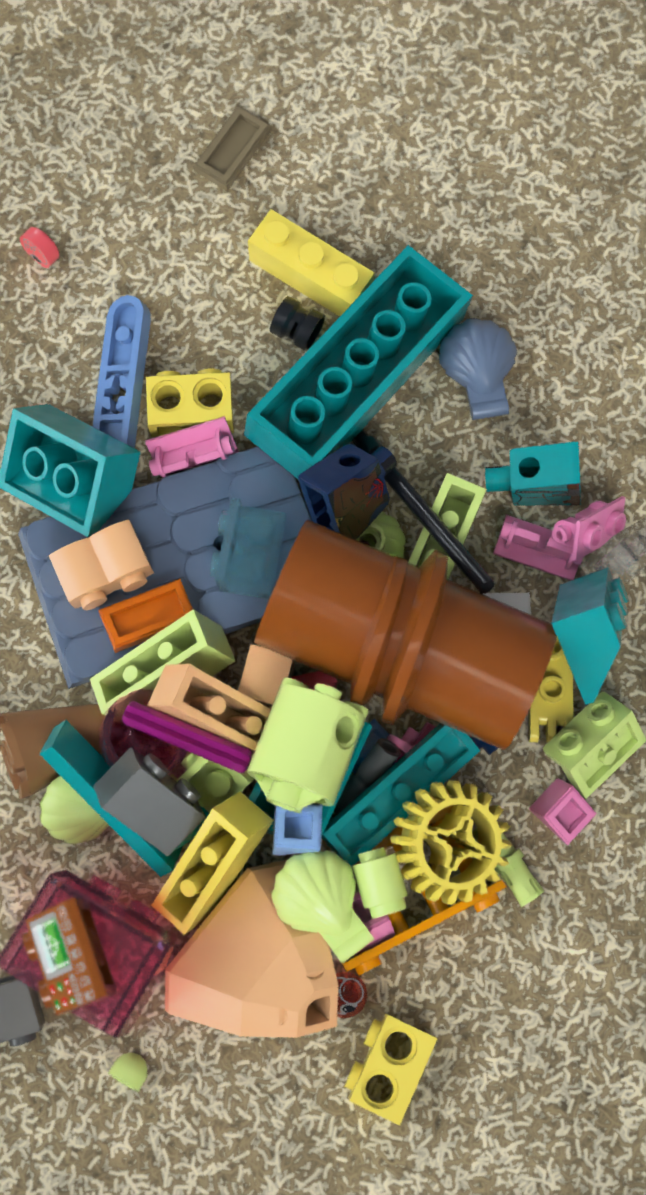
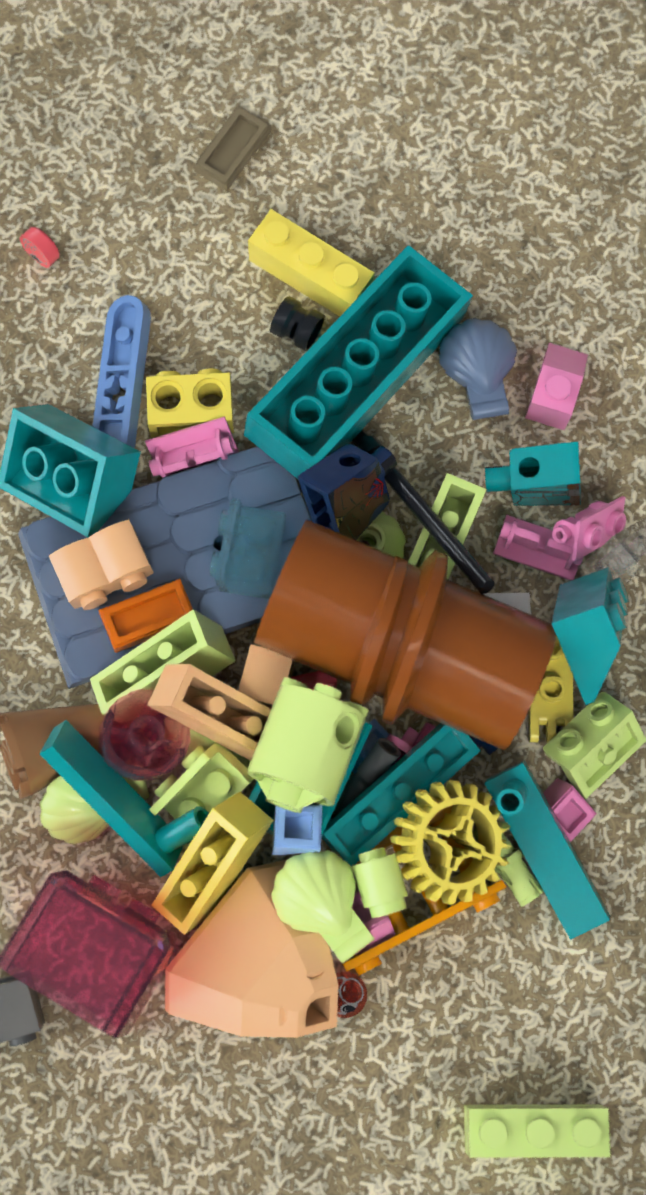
dark orange slope [22,897,118,1016] -> none
dark grey brick [93,747,206,856] -> none
yellowish green hinge [108,1052,148,1092] -> none
magenta axle [122,701,252,773] -> none
light yellow brick [344,1014,438,1125] -> none
none -> yellowish green brick [464,1104,610,1158]
none -> teal piece [484,760,610,940]
none -> bright pink slope [525,343,588,430]

